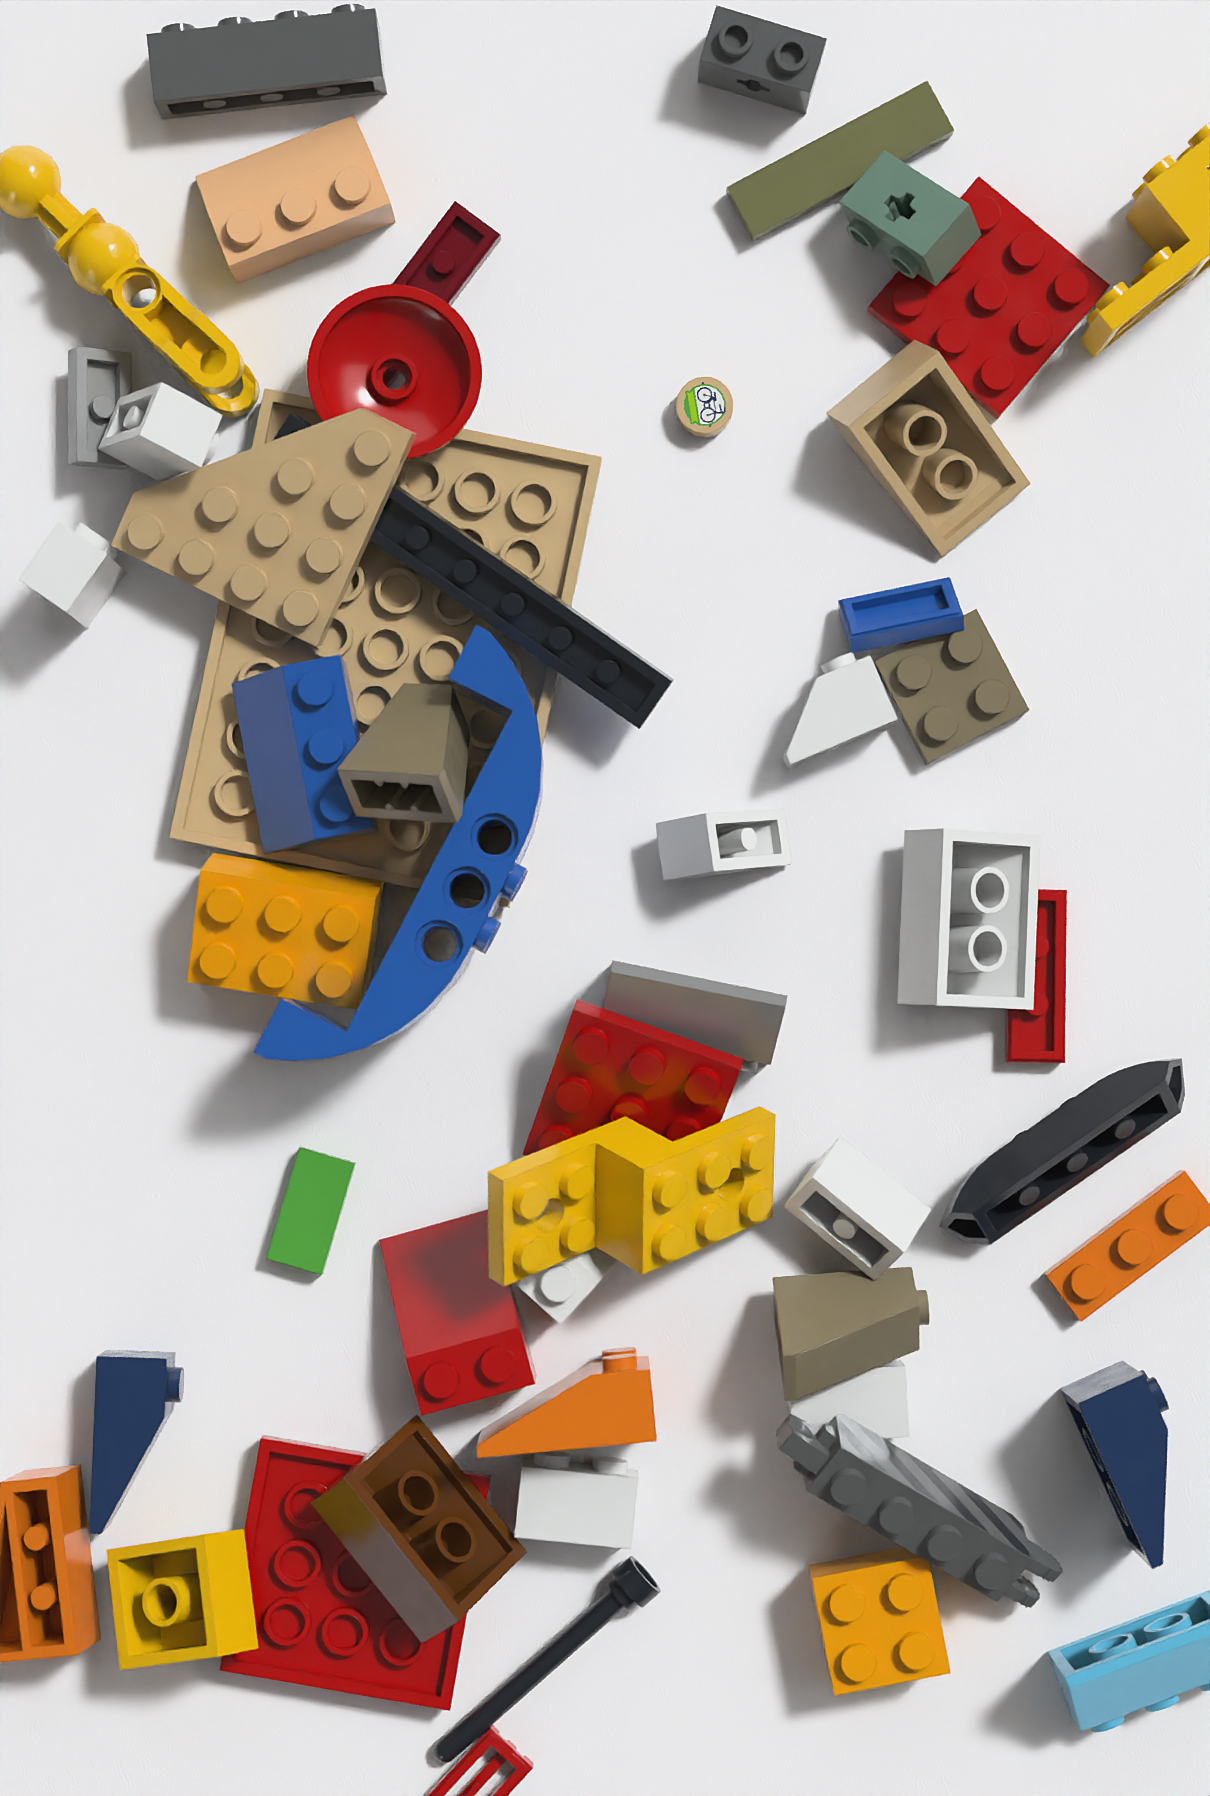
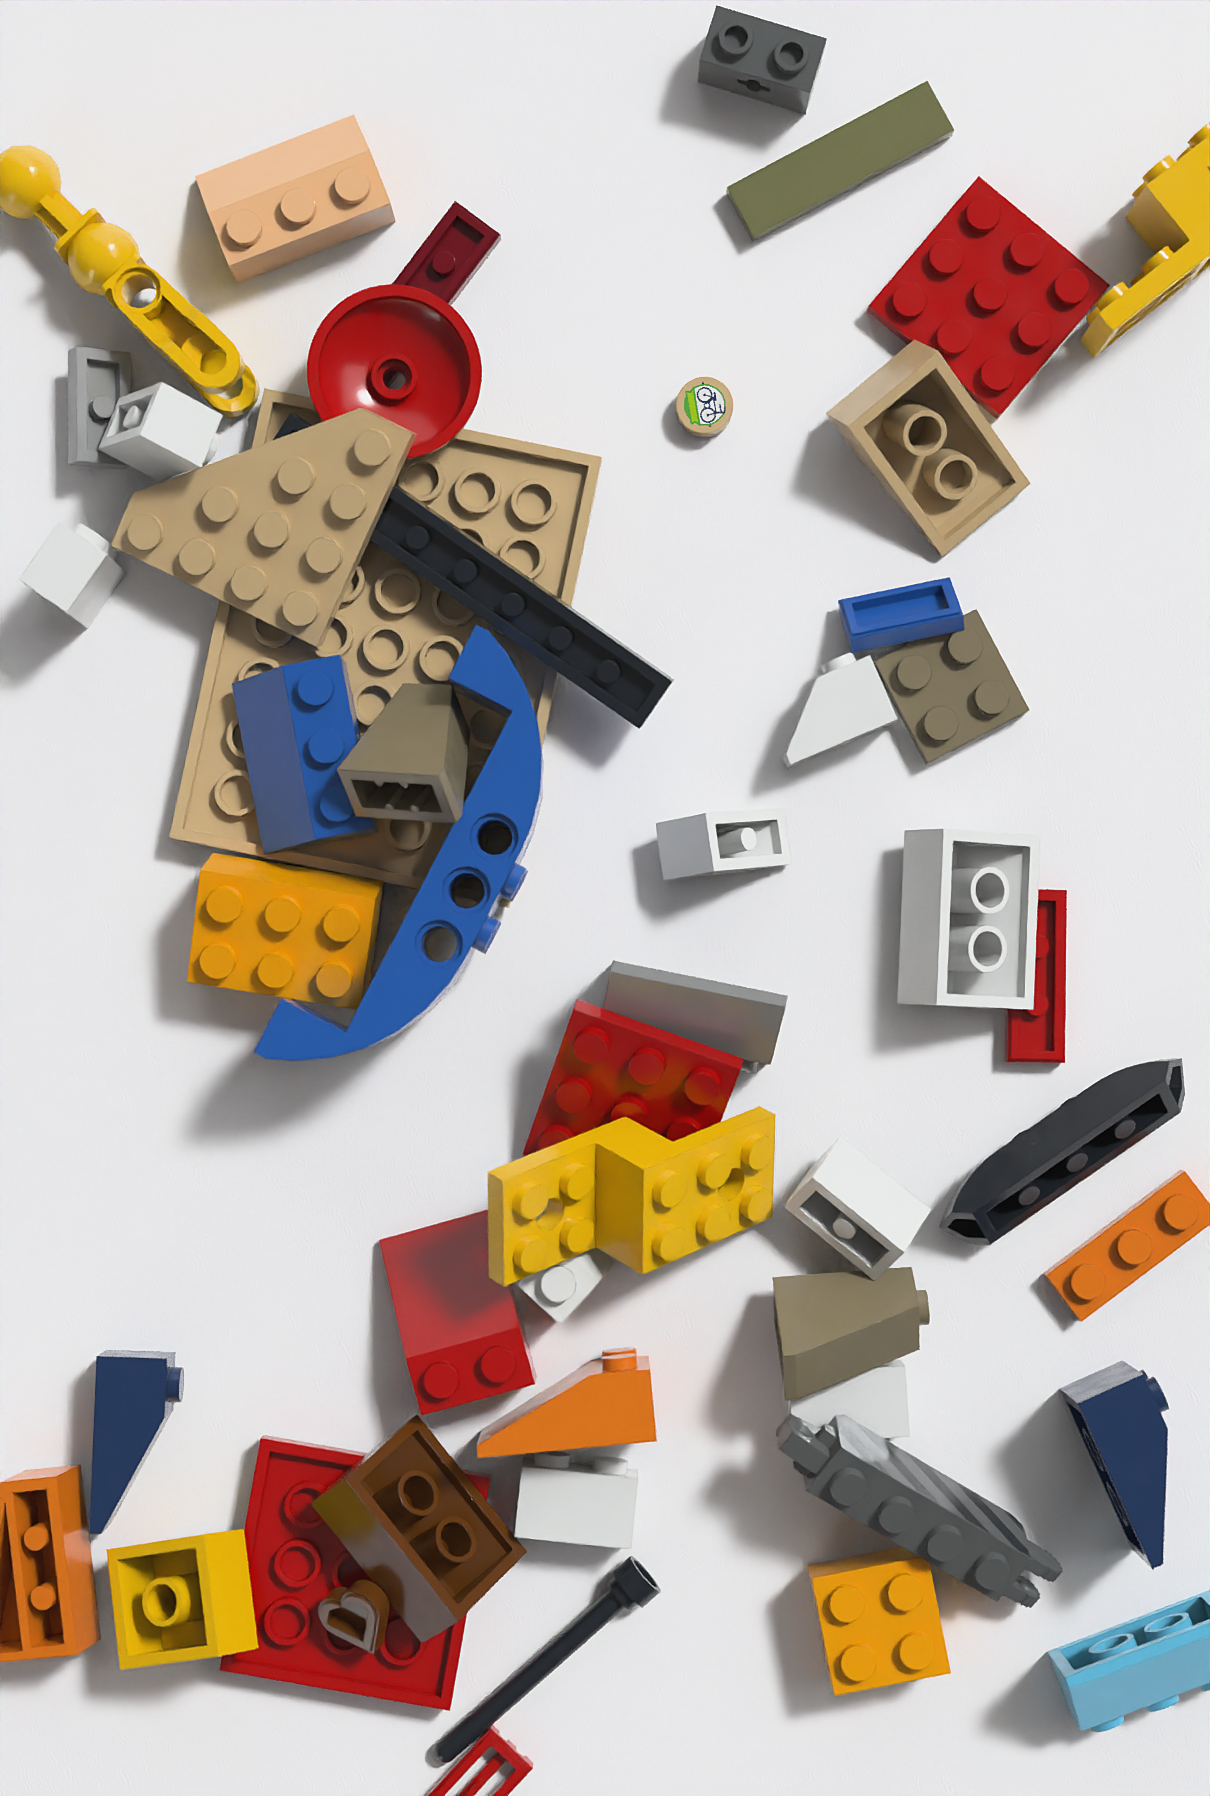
dark grey brick [146,4,387,120] -> none
bright green tile [266,1146,356,1275] -> none
sand green brick [839,150,981,286] -> none
none -> reddish brown tile [318,1580,390,1654]

